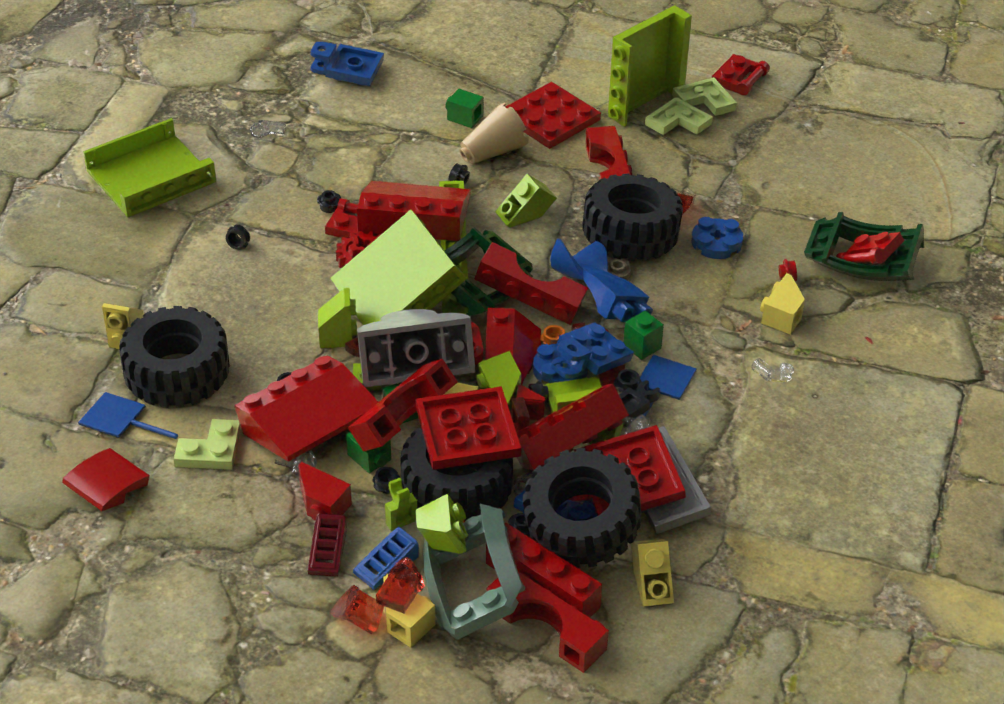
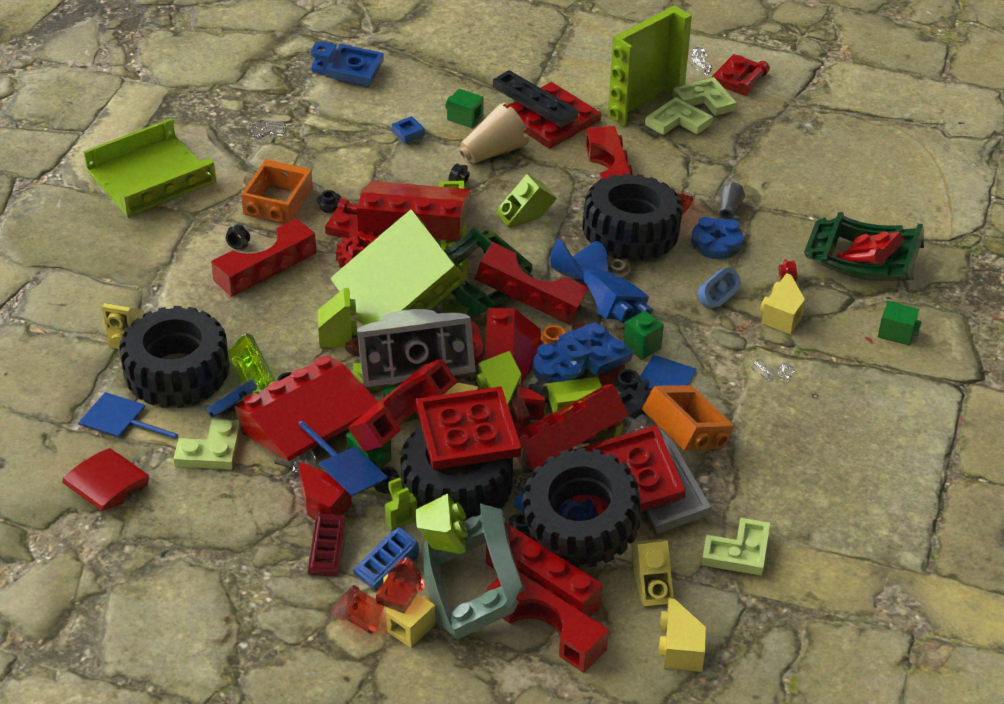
none -> blue tile [205,378,258,418]
none -> red arch [211,218,317,297]
none -> clear neon green plate [228,333,275,395]
none -> orange window [241,159,313,224]
none -> blue piece [299,421,388,496]
none -> blue plate [391,116,425,144]
none -> black plate [493,70,578,128]
none -> orange window [642,385,734,451]
none -> light yellow slope [658,599,706,672]
none -> clear arm [690,47,712,75]
none -> medium blue plate [698,267,741,309]
none -> yellowish green plate [701,518,770,576]
none -> dark grey cone [719,182,745,220]
none -> green brick [878,301,922,346]

